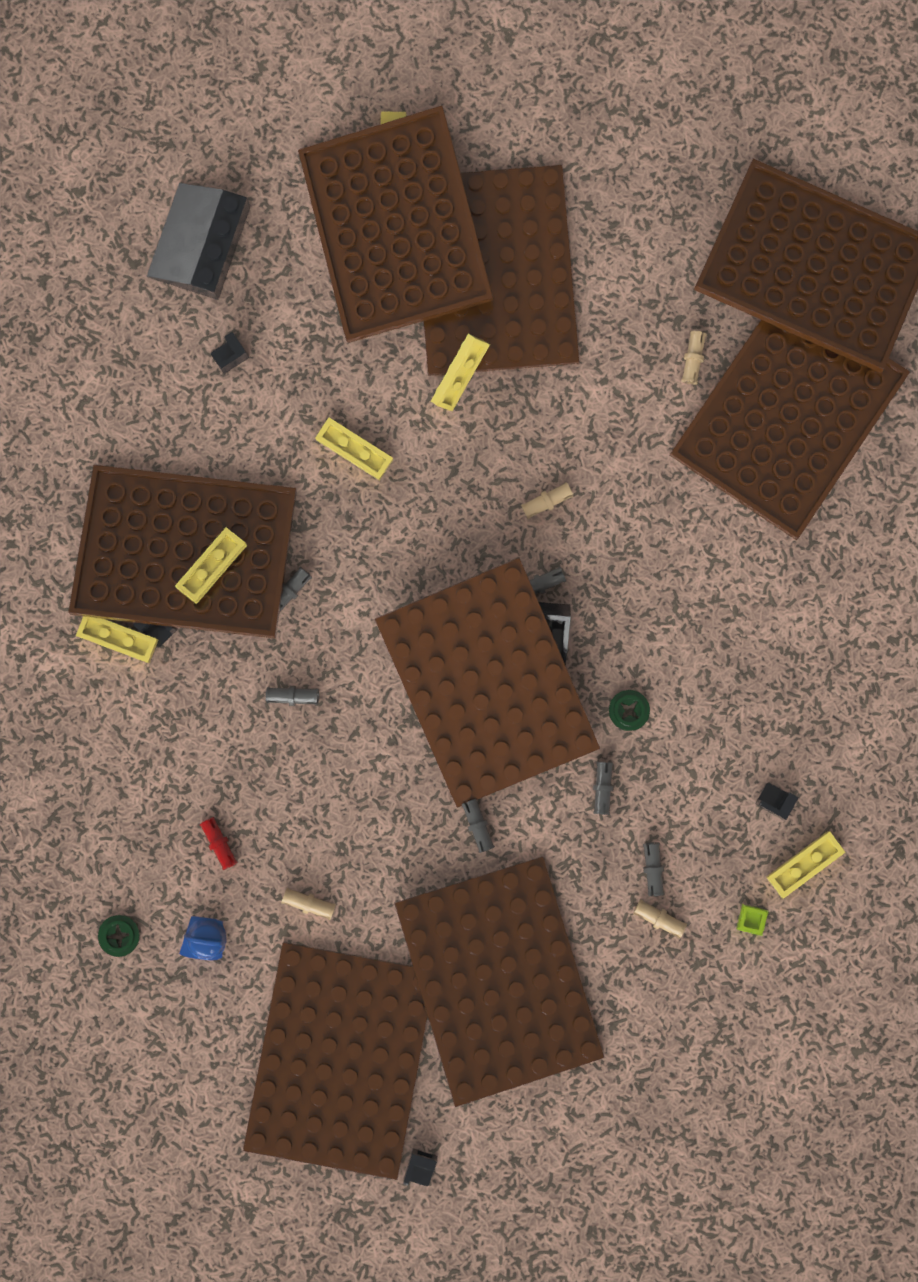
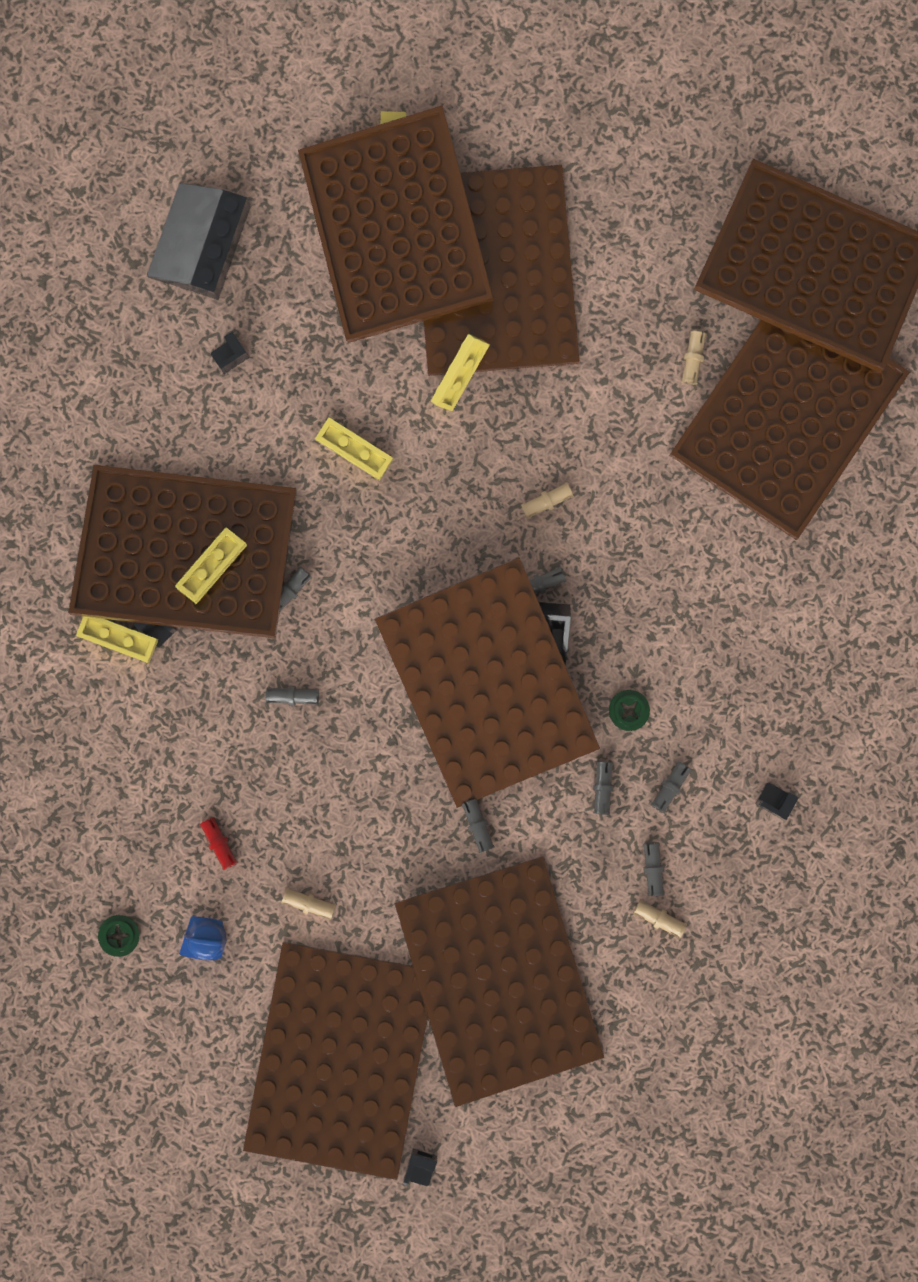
lime tile [736,904,768,936] -> none
light yellow plate [766,831,845,899] -> none
none -> dark grey pin [650,761,692,814]

